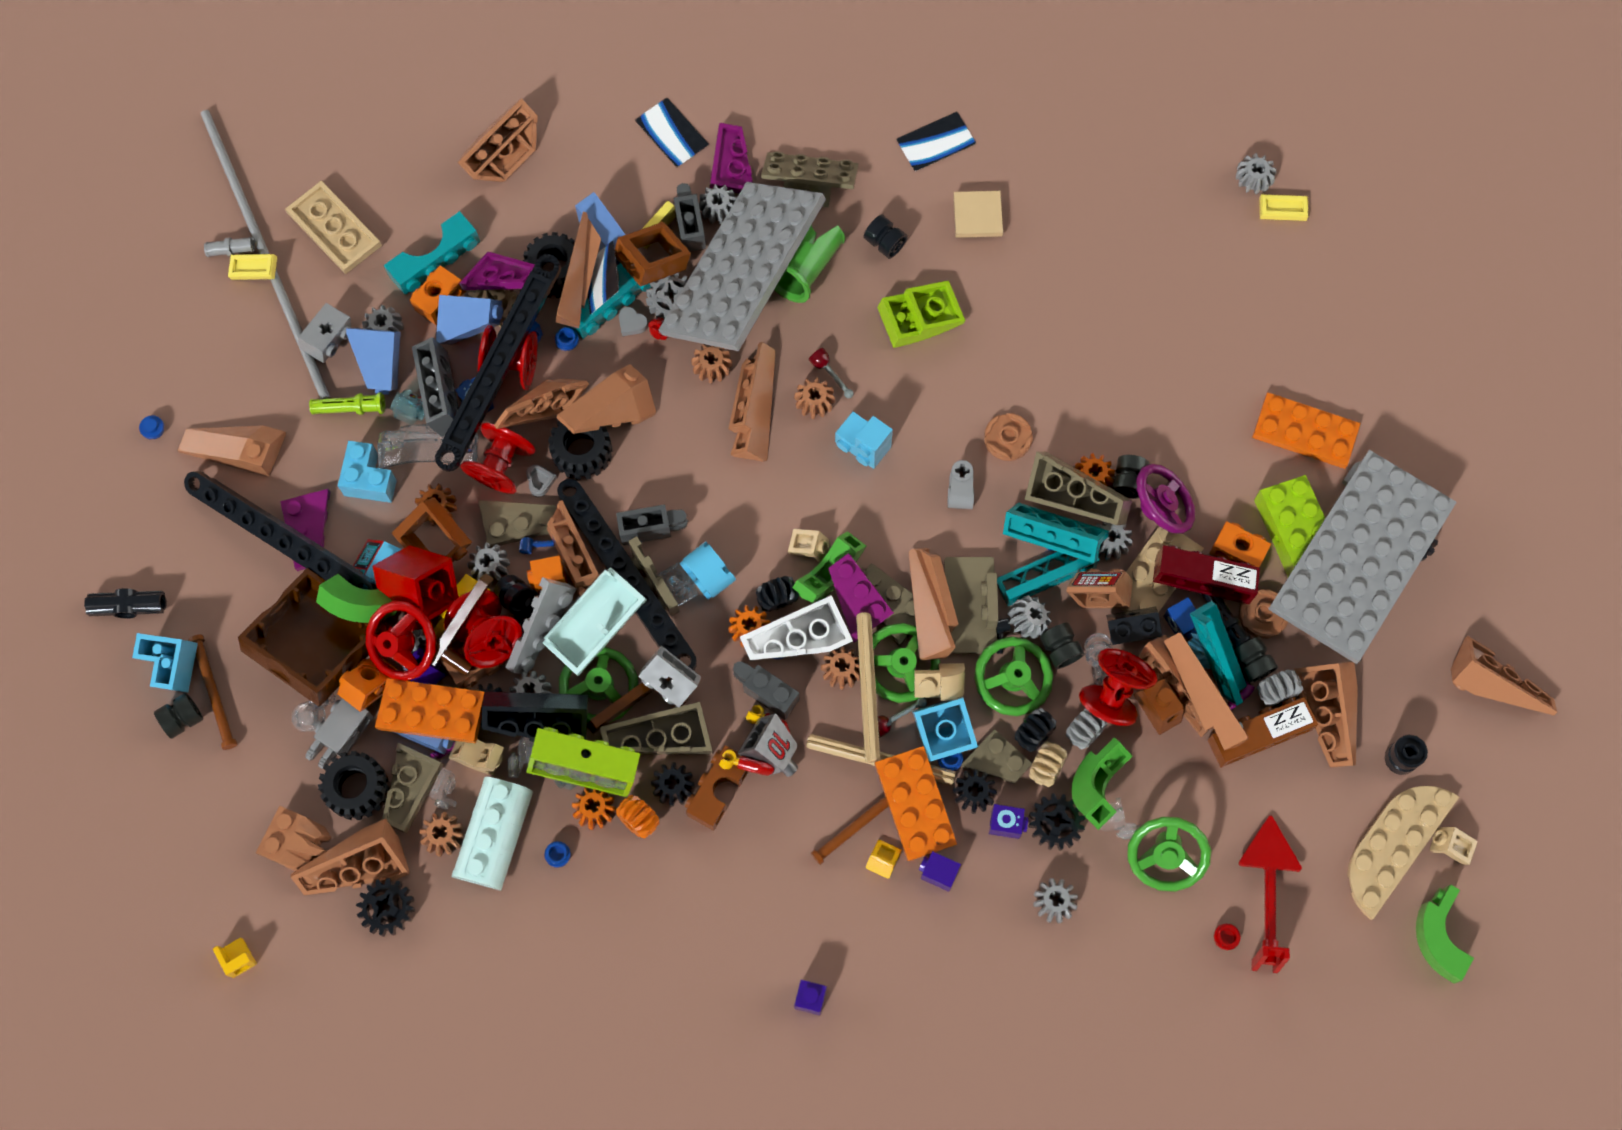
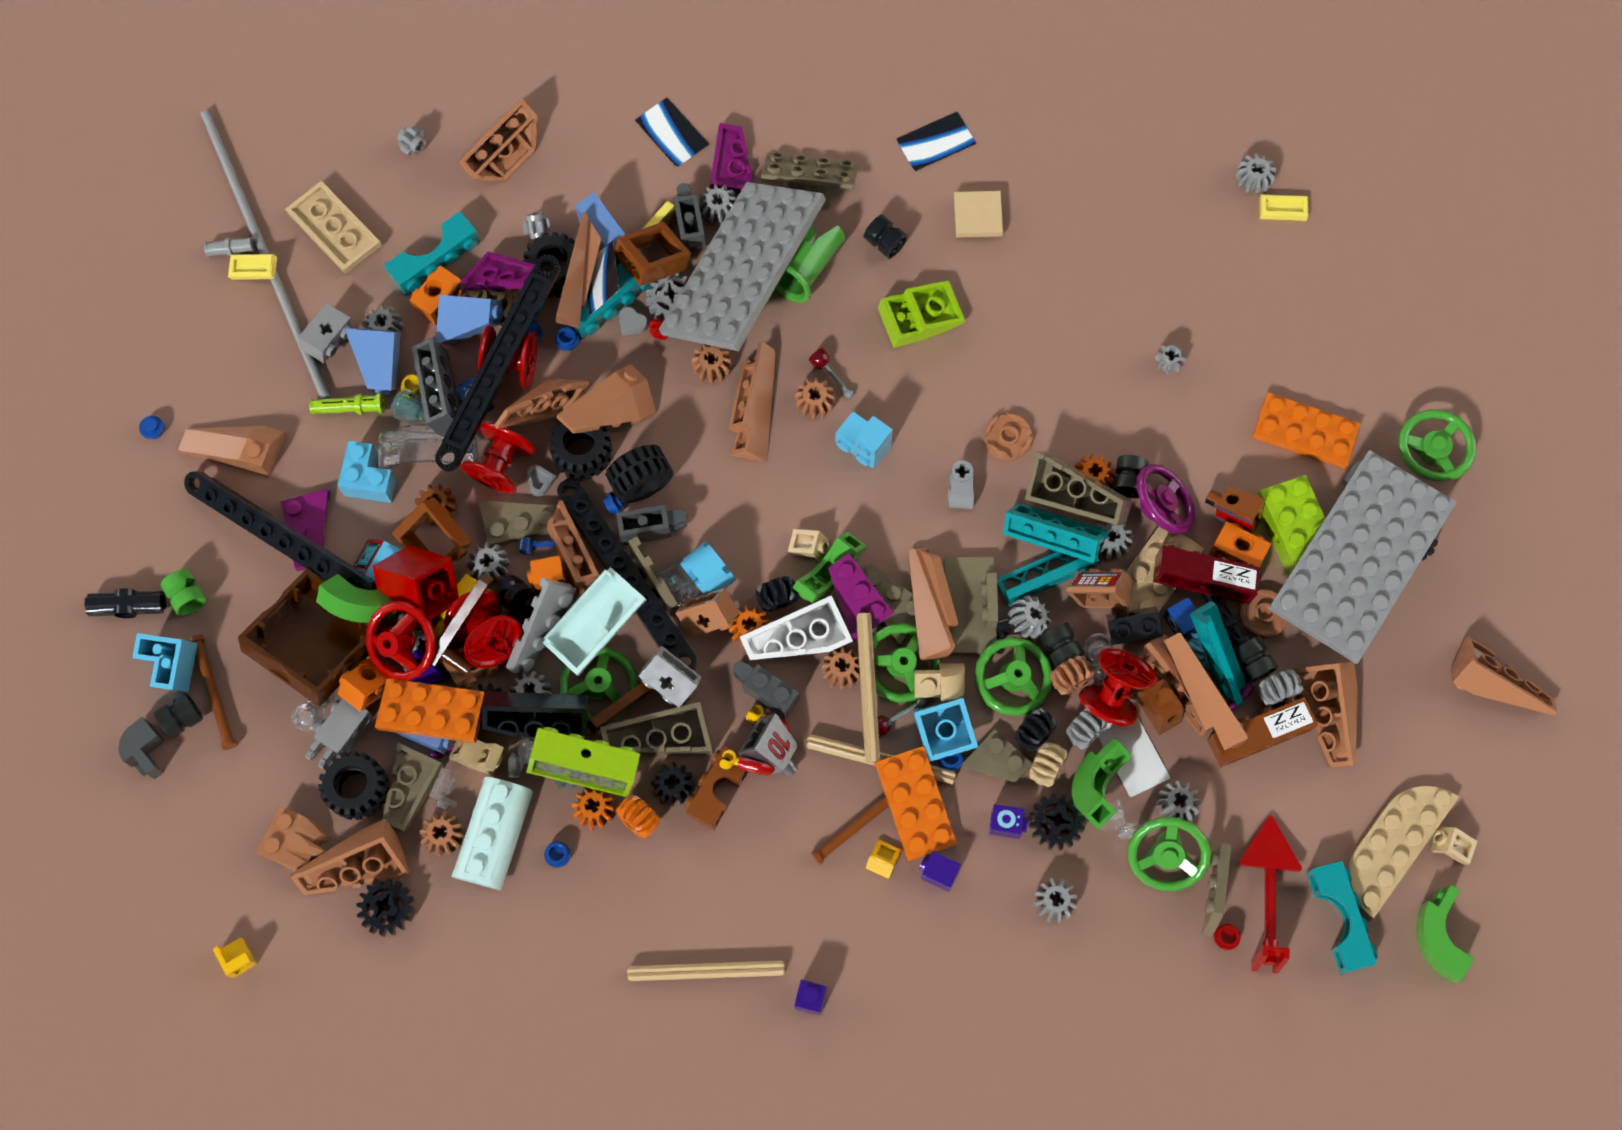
black gear [953,769,997,814] -> none
black wheel [1384,735,1428,775] -> none
none -> dark grey brick [119,717,165,779]
none -> bright green wheel [160,569,207,616]
none -> light grey gear [397,125,426,155]
none -> yellow plate [401,374,421,398]
none -> light grey gear [522,212,551,239]
none -> blue plate [603,491,625,515]
none -> black tyre [605,444,674,503]
none -> tan axle [627,960,785,981]
none -> nougat brick [675,588,739,638]
none -> nougat gear [1050,656,1095,695]
none -> white sticker [1098,718,1170,797]
none -> light grey gear [1154,343,1186,375]
none -> light grey gear [1156,780,1201,822]
none -> dark tan wing [1202,843,1231,937]
none -> dark orange torso [1205,486,1265,534]
none -> teal arch [1307,861,1378,975]
none -> bright green piece [1398,409,1476,482]

